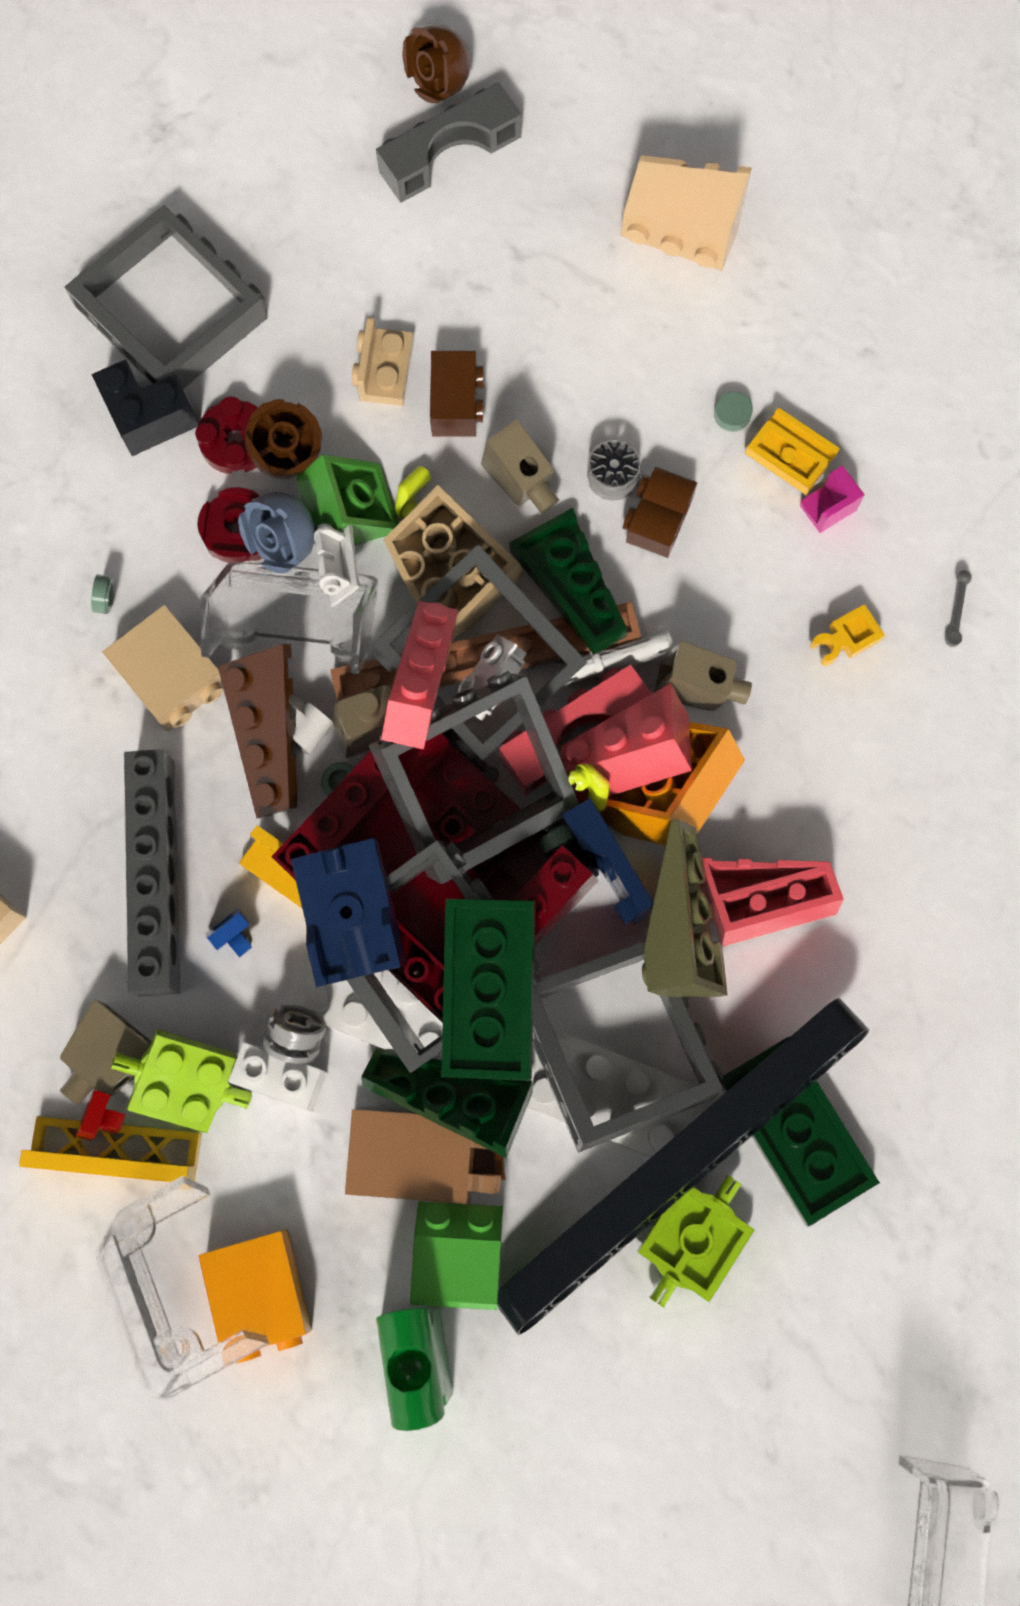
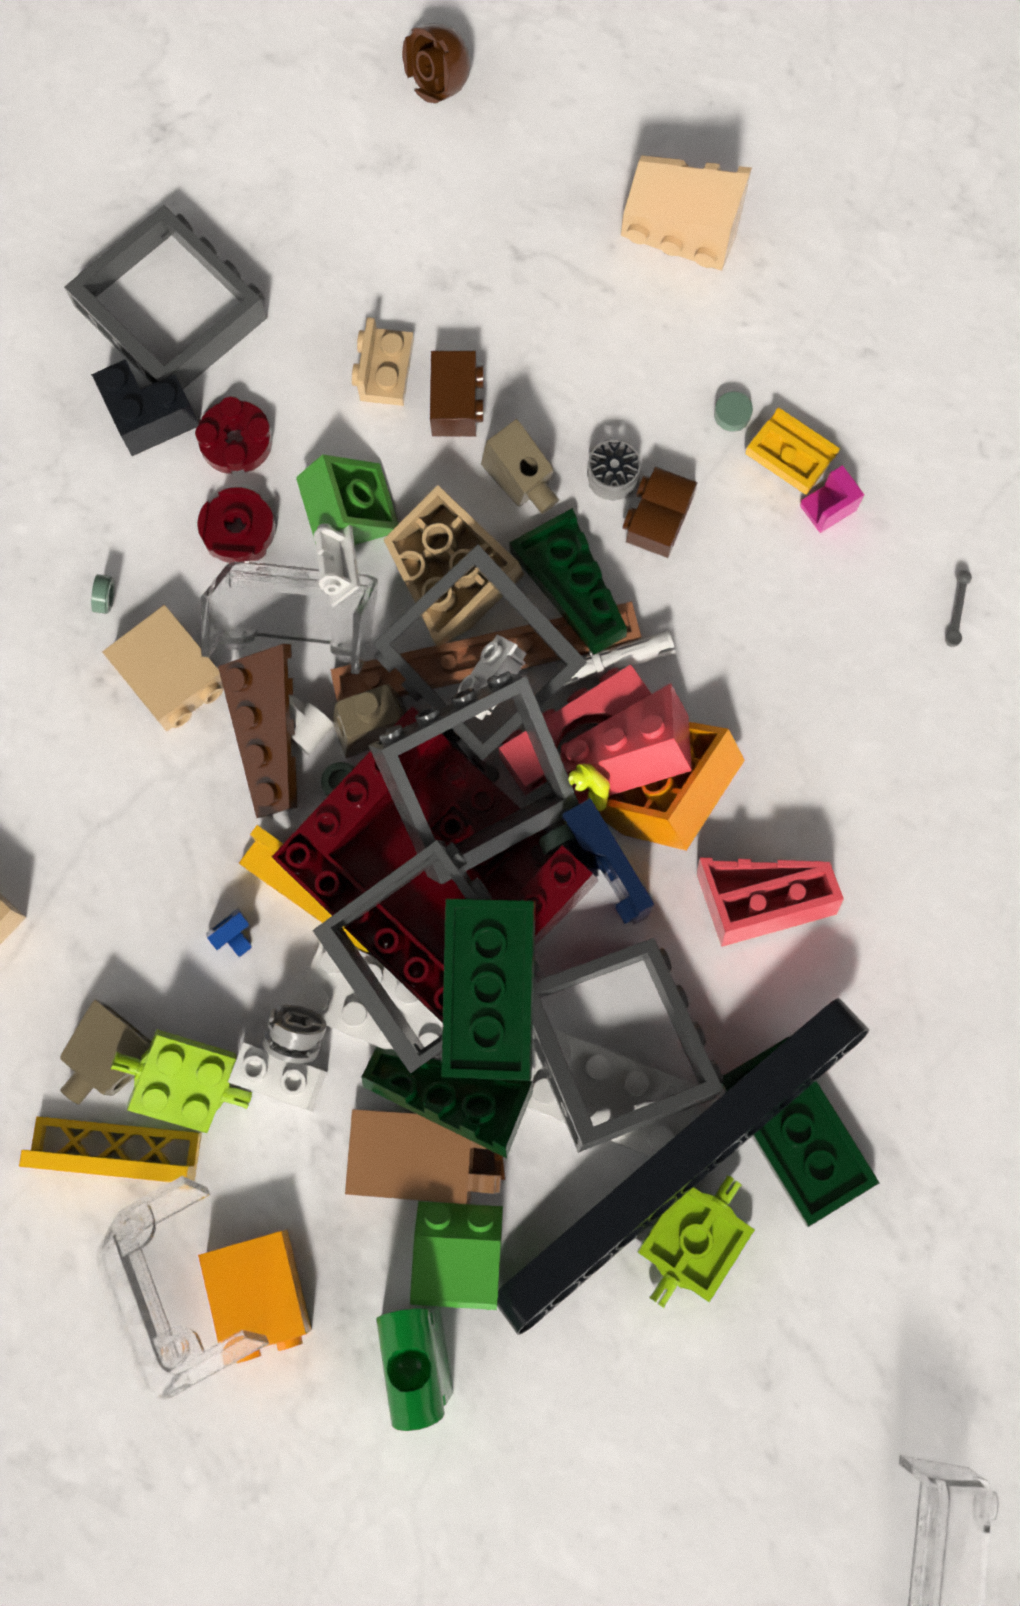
red tile [76,1090,125,1141] -> none
dark grey brick [124,749,180,997] -> none
sand blue cylinder [238,492,316,573] -> none
reddish brown cylinder [245,399,322,480] -> none
dark blue piece [291,838,407,988] -> none
dark grey arch [376,82,521,203] -> none
coral arch [381,601,458,750] -> none
neon yellow arm [395,466,431,519] -> none
olive wedge [642,819,728,997] -> none
dark tan torso [654,640,752,711] -> none
yellow plate [810,604,885,666] -> none

